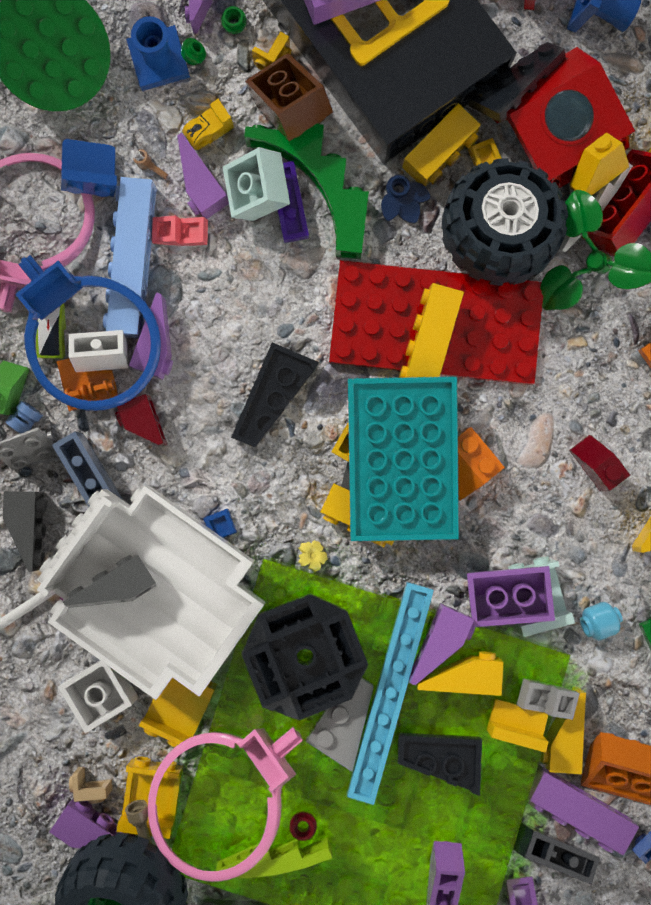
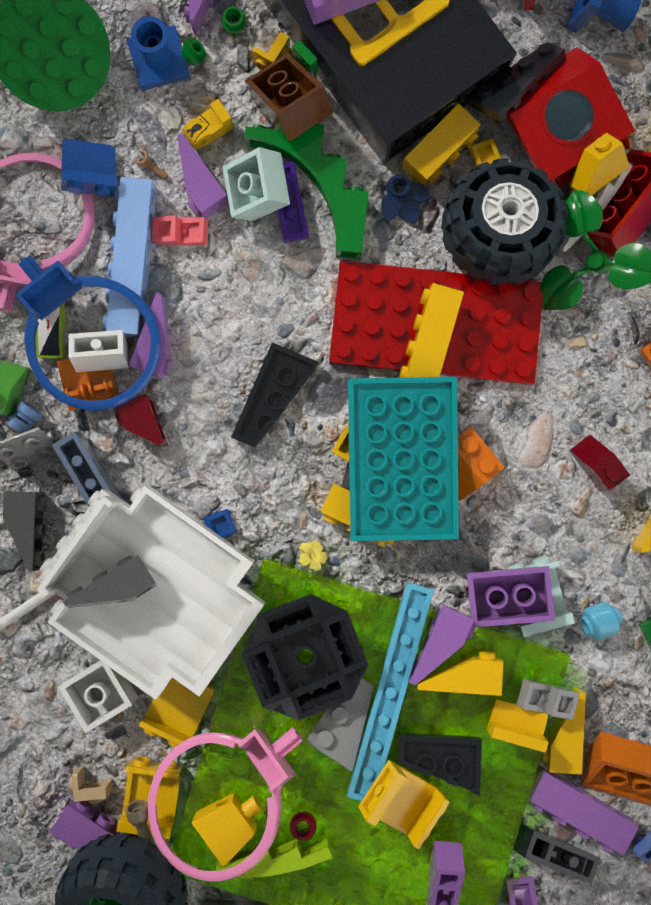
none -> yellow torso [192,793,263,866]
none -> green tile [292,41,317,79]
none -> yellow panel [358,760,450,849]

